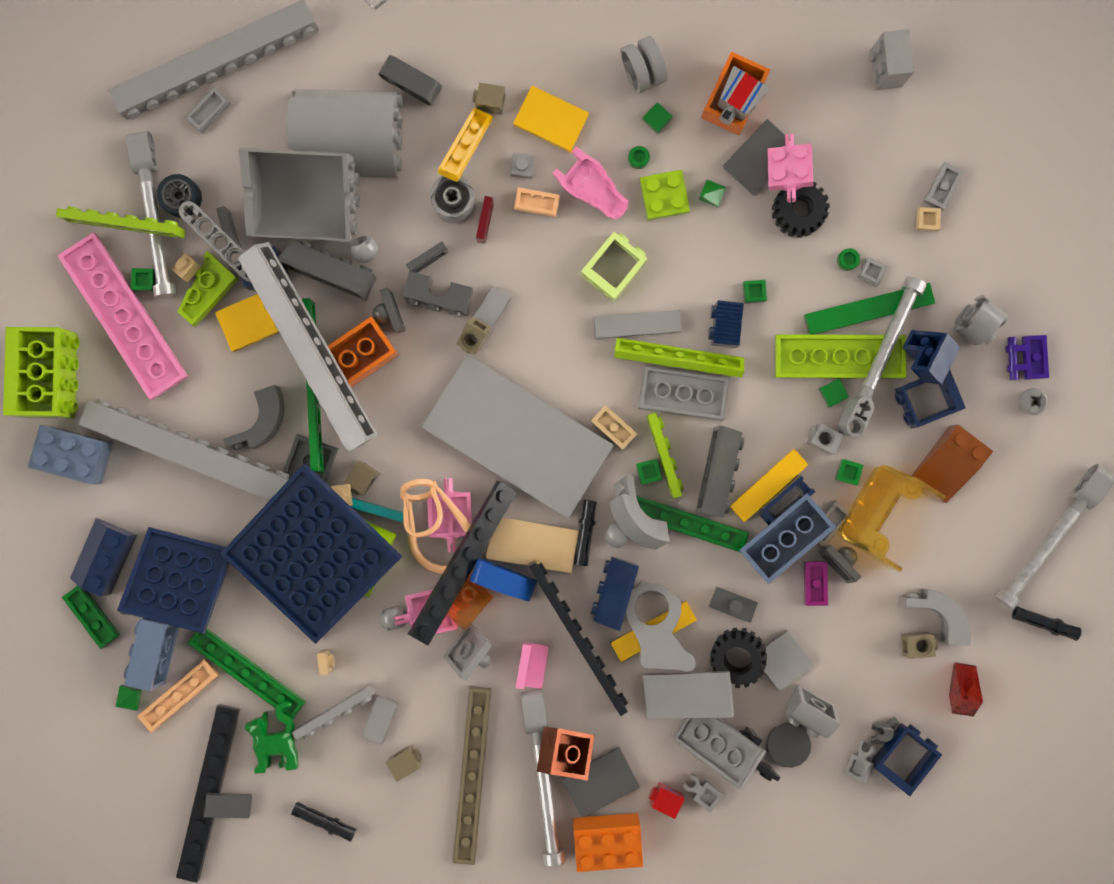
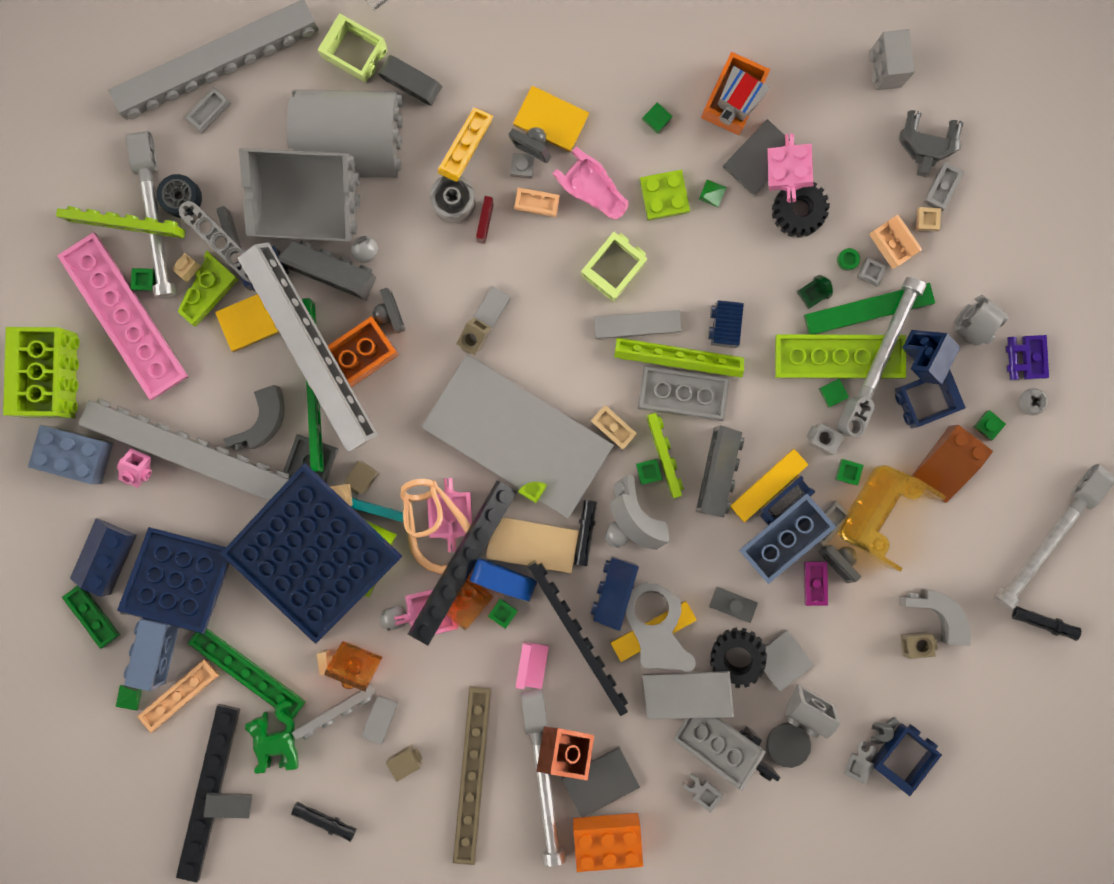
dark grey arch [403,271,474,318] -> none
dark grey tile [406,242,448,273] -> none
light grey tile [444,622,492,681] -> none
dark tan brick [473,82,506,115] -> none
light grey wheel [620,36,667,94] -> none
green tile [628,146,650,169] -> none
green tile [636,495,749,553] -> none
red brick [648,782,685,819] -> none
green tile [743,280,767,304] -> none
clear red slope [949,662,983,717] -> none
none -> bright pink brick [117,449,152,488]
none -> yellowish green window [318,13,387,83]
none -> clear orange tile [324,641,383,692]
none -> green plate [488,598,518,629]
none -> dark grey tile [509,127,552,163]
none -> lime tile [518,482,547,503]
none -> dark green tile [797,275,833,309]
none -> light nougat bracket [869,215,922,269]
none -> dark grey connector [899,110,963,177]
none -> green plate [973,410,1006,441]

